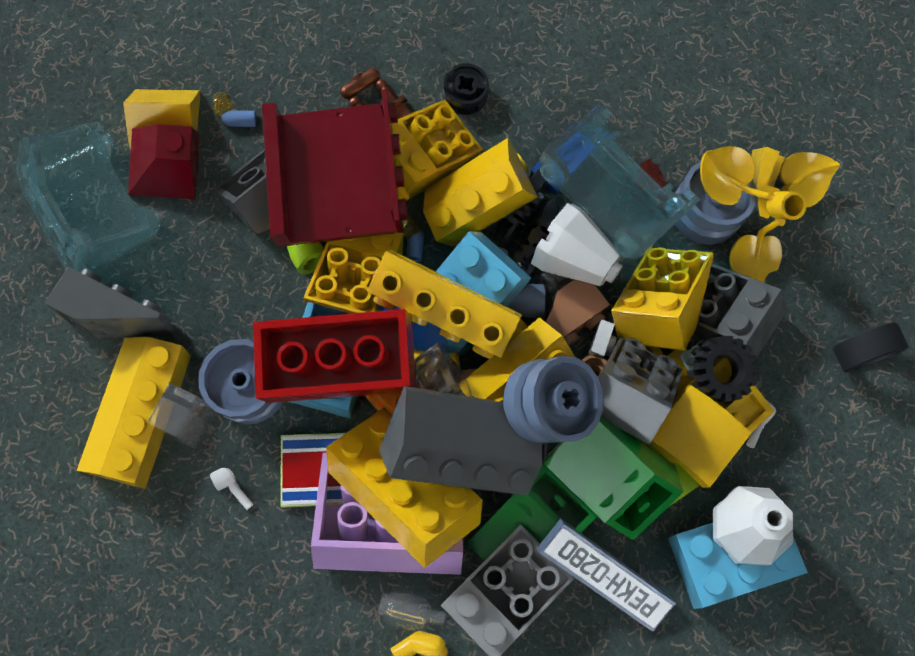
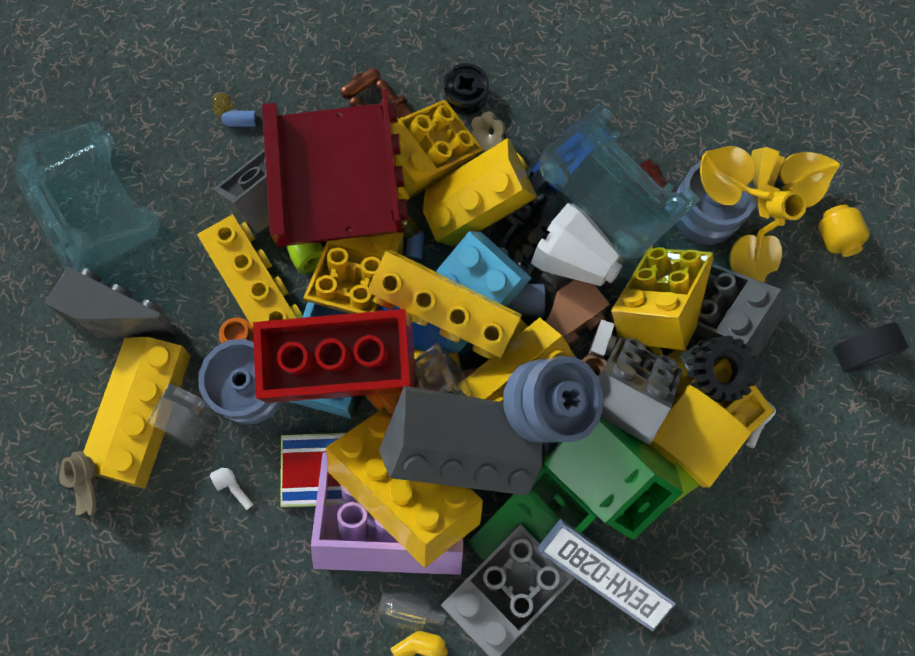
yellow slope [123,89,200,150] -> none
dark red slope [128,124,200,199] -> none
medium azure brick [668,523,808,609] -> none
white cone [713,486,793,566] -> none
none -> dark tan plate [59,451,96,516]
none -> yellow brick [197,214,303,328]
none -> orange plate [219,317,254,344]
none -> dark tan plant [471,112,505,152]
none -> yellow head [818,204,870,257]

